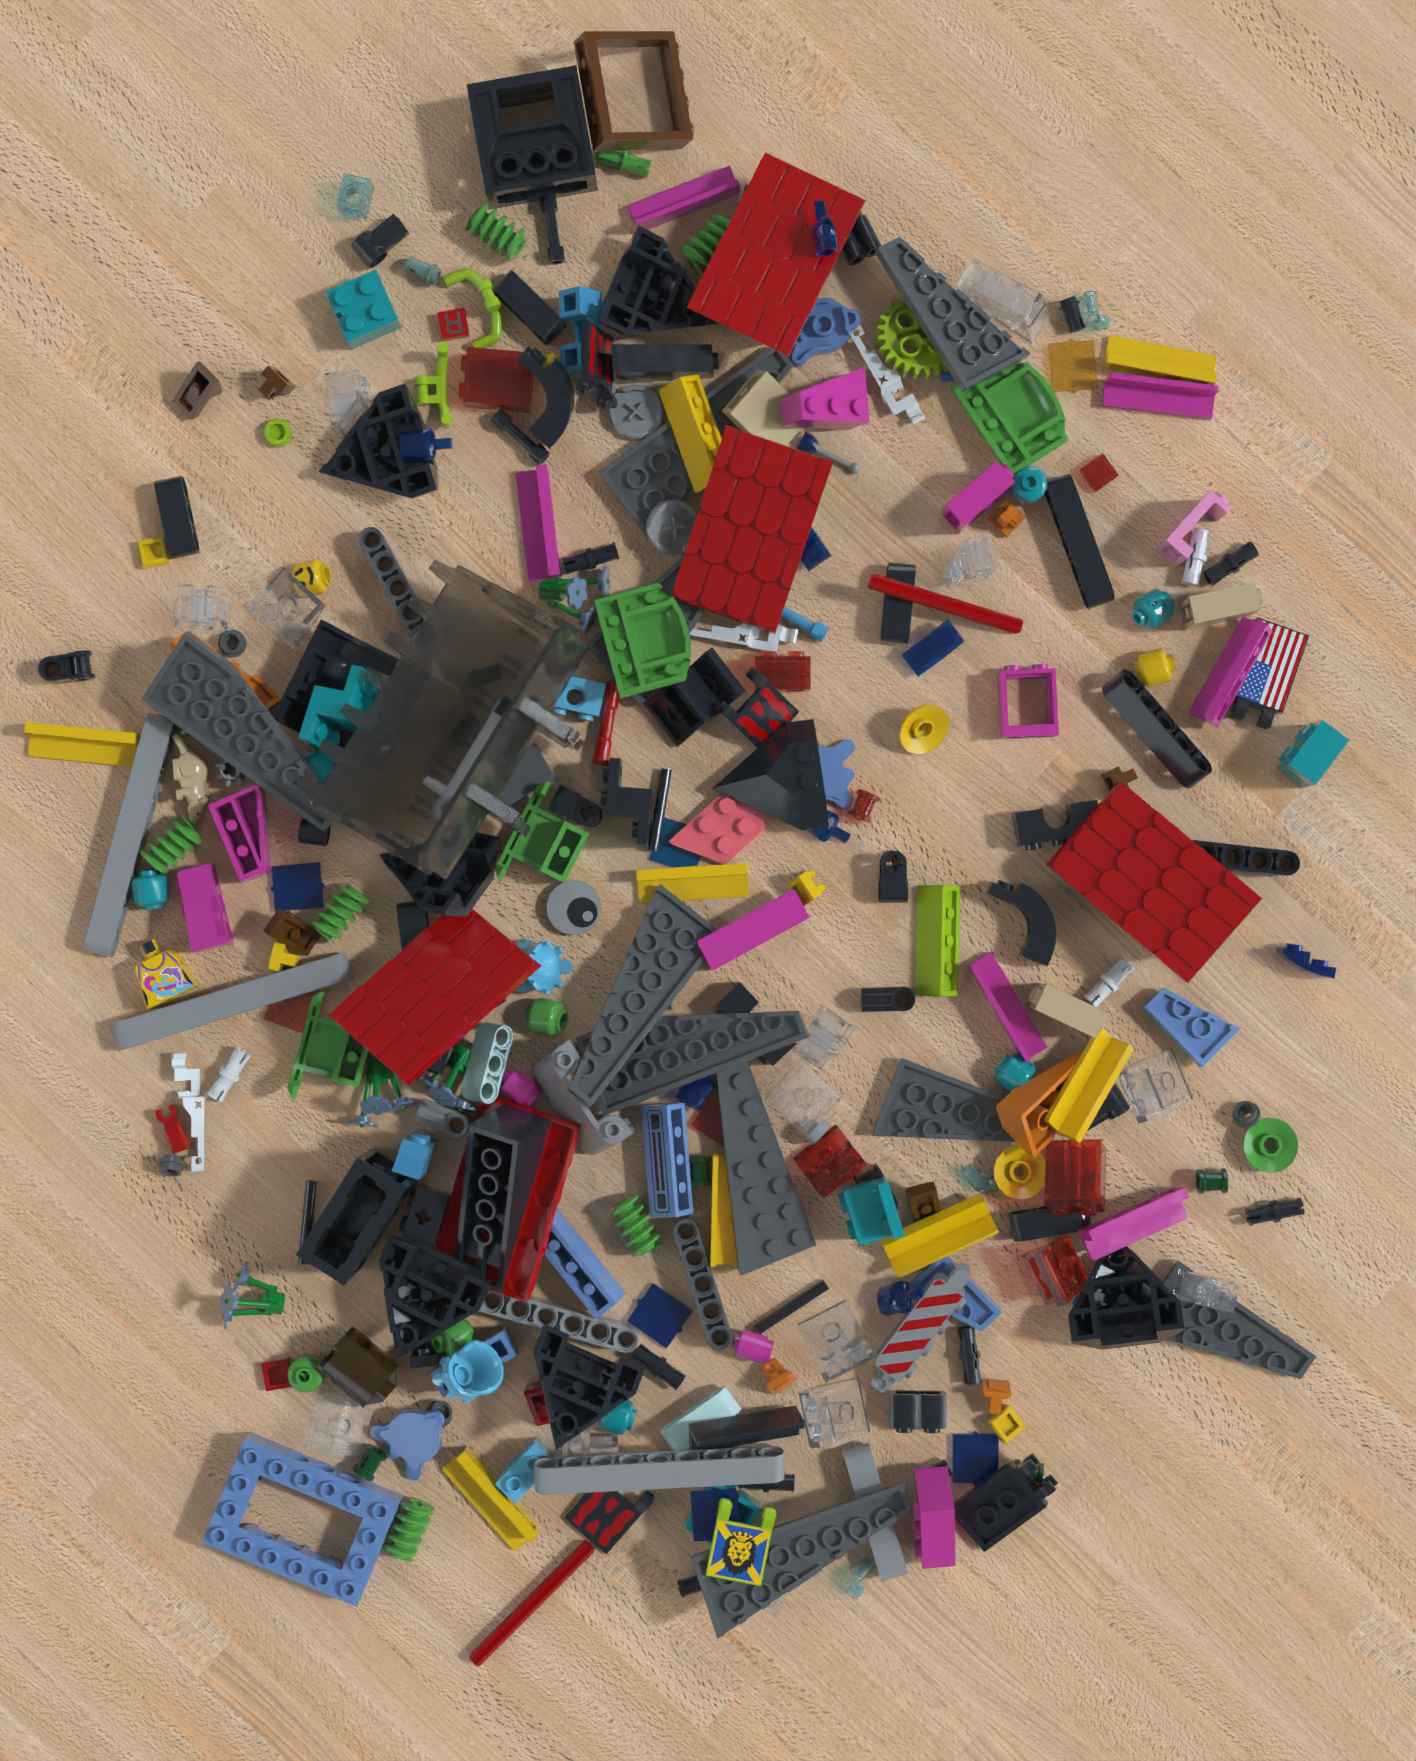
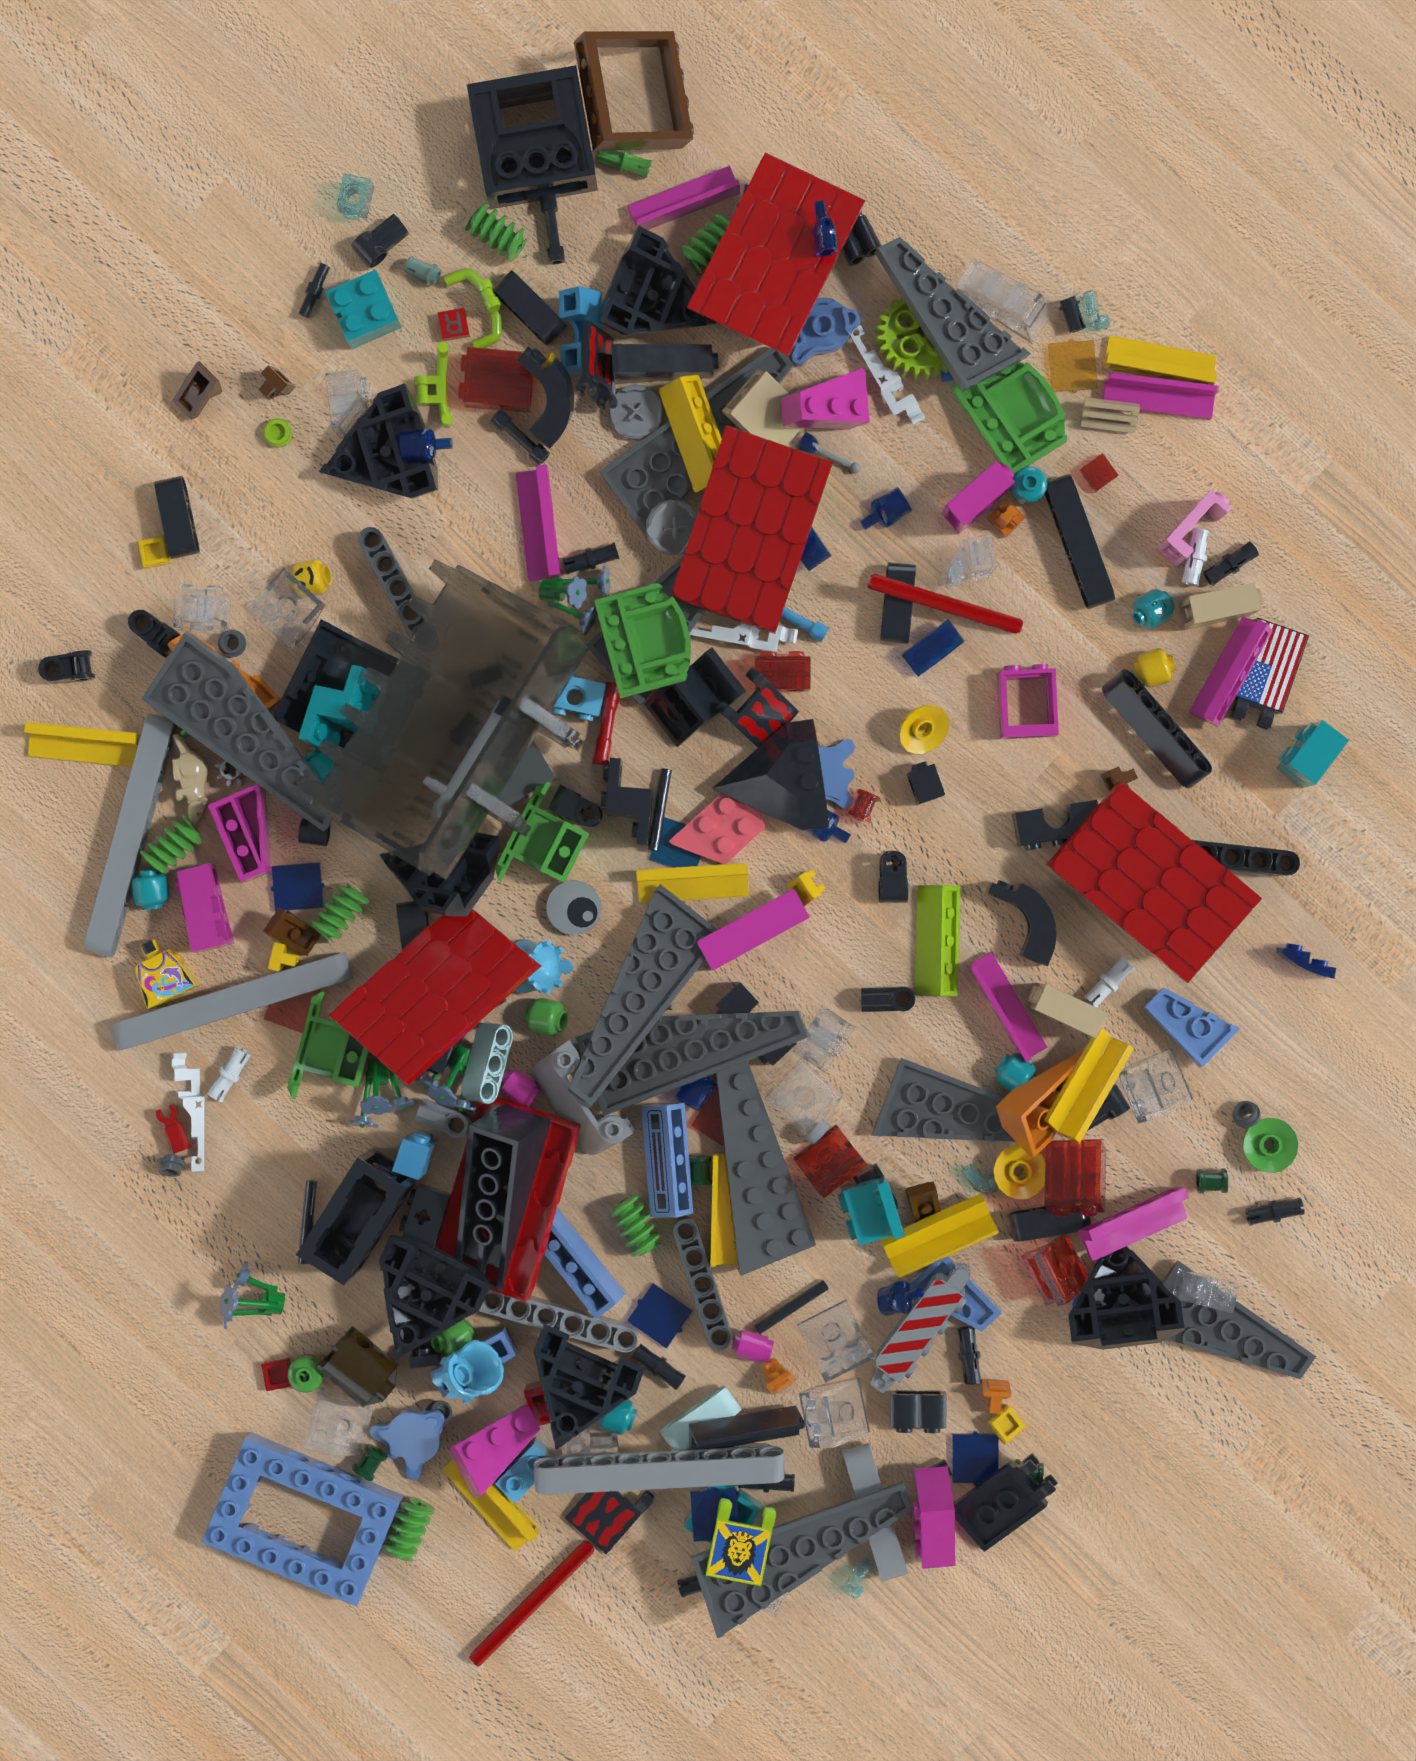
none -> black piece [128,610,181,658]
none -> black bar [298,263,330,318]
none -> dark pink wedge [449,1404,540,1498]
none -> clear blue piece [859,487,912,530]
none -> black brick [906,761,945,805]
none -> tan tile [1080,397,1140,433]

